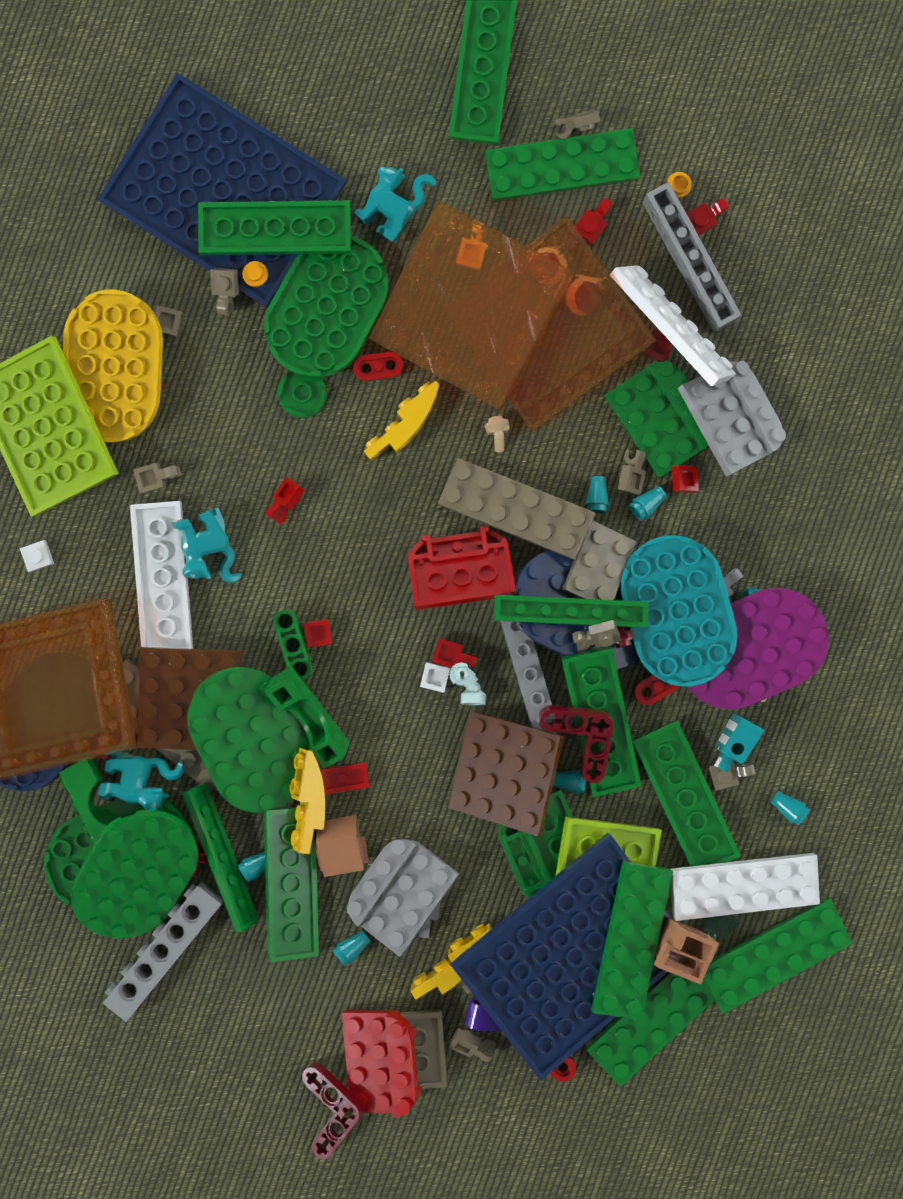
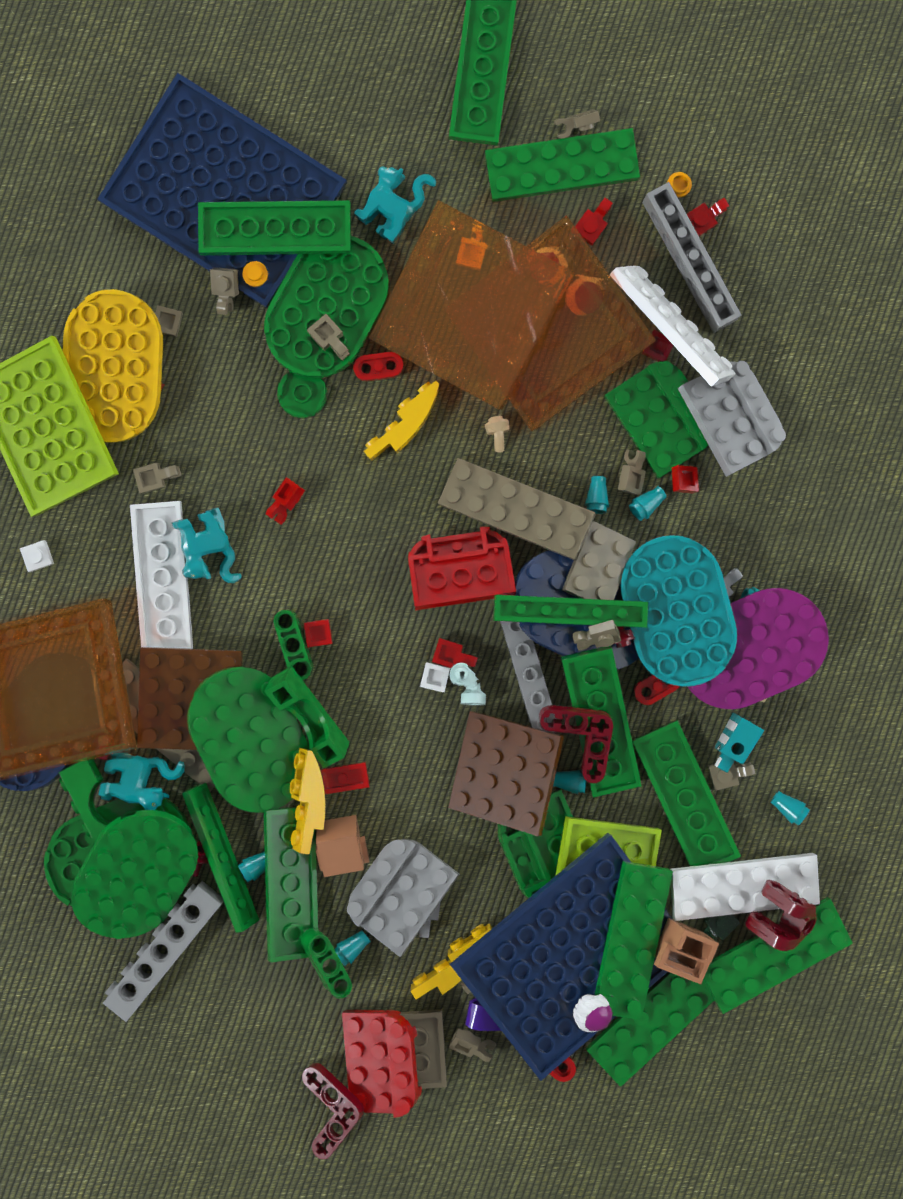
none -> green beam [301,928,352,999]
none -> dark tan plate [307,314,350,361]
none -> hair [573,994,612,1032]
none -> dark red piece [745,880,816,951]

